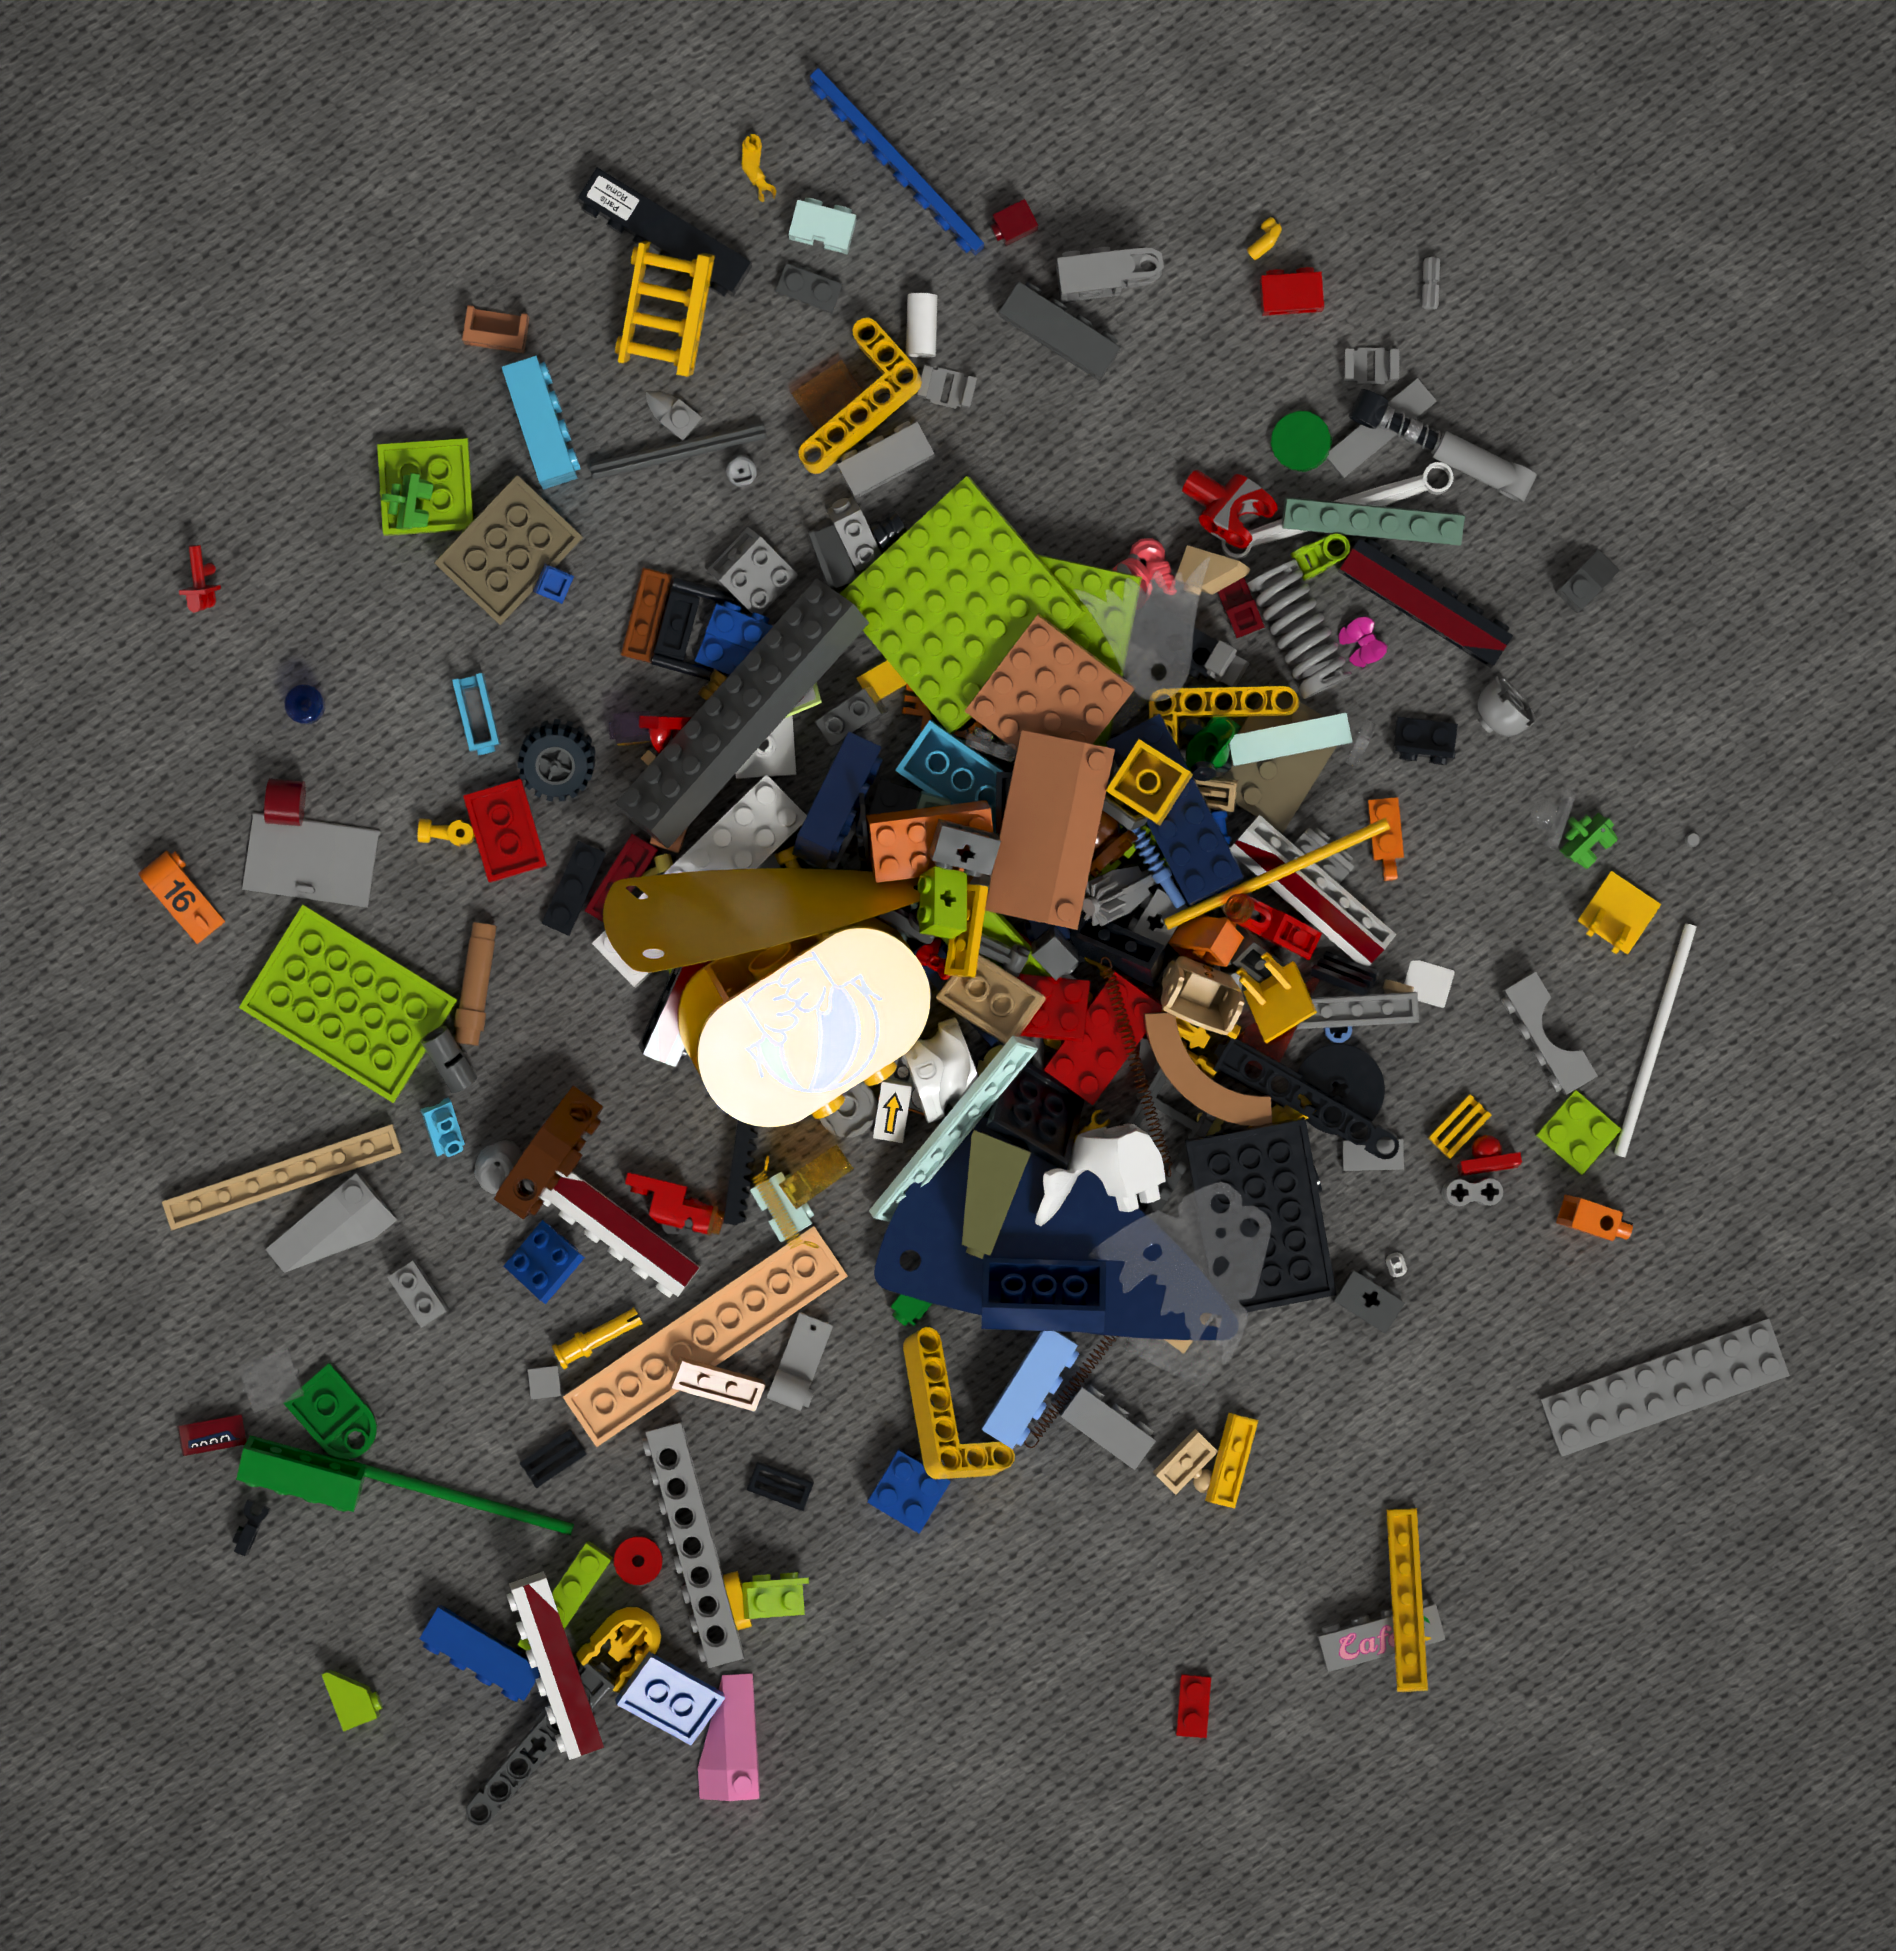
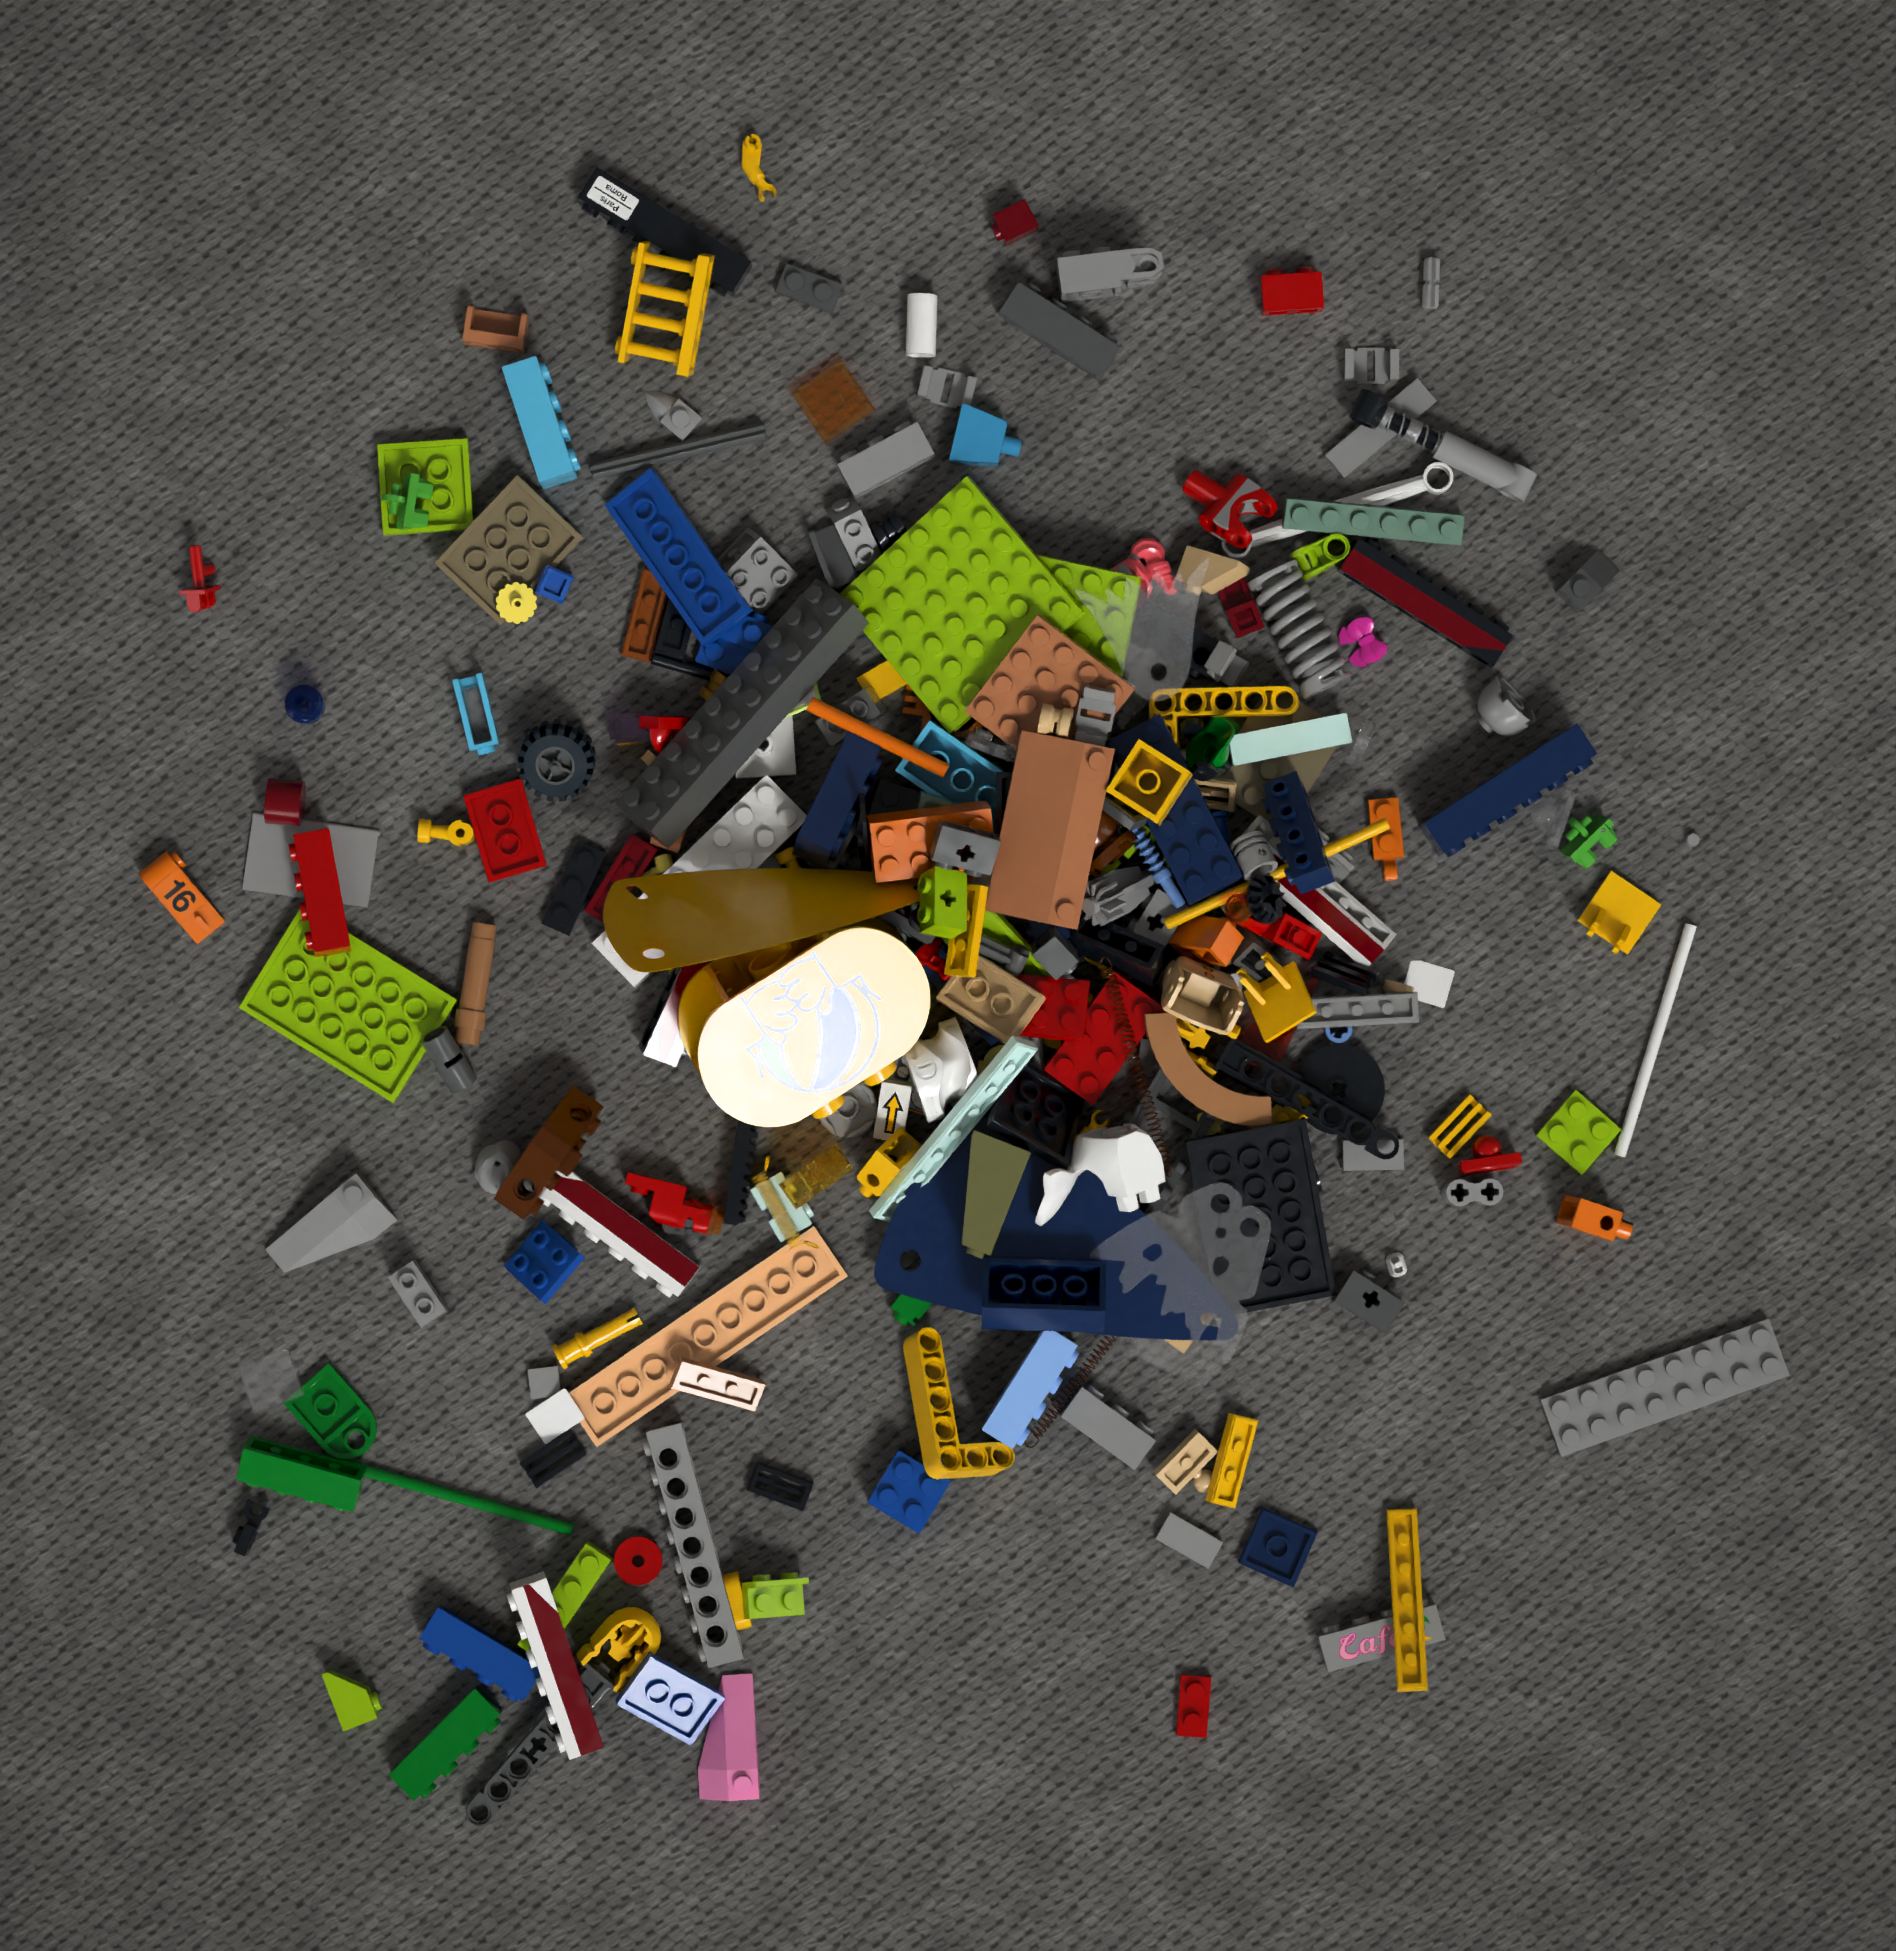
tan plate [162,1124,403,1231] -> none
dark red slope [177,1414,247,1456] -> none
medium azure hips [421,1098,465,1157] -> none
tile [726,454,757,487] -> none
light grey door [767,1312,834,1411] -> none
light aqua brick [788,198,857,255] -> none
yellow beam [798,318,922,474] -> none
blue plate [810,68,984,256] -> none
yellow arm [1247,217,1282,261] -> none
green tile [1271,411,1332,472] -> none
black bracket [1393,717,1458,765] -> none
light grey arch [1501,972,1598,1095] -> none
none -> red brick [288,828,351,958]
none -> green brick [388,1686,503,1801]
none -> light yellow piece [495,582,537,624]
none -> white sticker [526,1388,585,1444]
none -> blue plate [605,468,753,647]
none -> orange piece [806,697,950,778]
none -> yellow torso [856,1127,922,1198]
none -> dark azure torso [949,403,1022,466]
none -> tan wheel [1037,703,1074,739]
none -> light grey piece [1074,685,1116,747]
none -> light grey tile [1155,1512,1223,1569]
none -> light grey piece [1230,831,1278,882]
none -> dark blue tile [1238,1507,1318,1587]
none -> black gear [1247,875,1287,924]
none -> dark blue brick [1261,771,1335,894]
none -> dark blue brick [1419,723,1597,857]

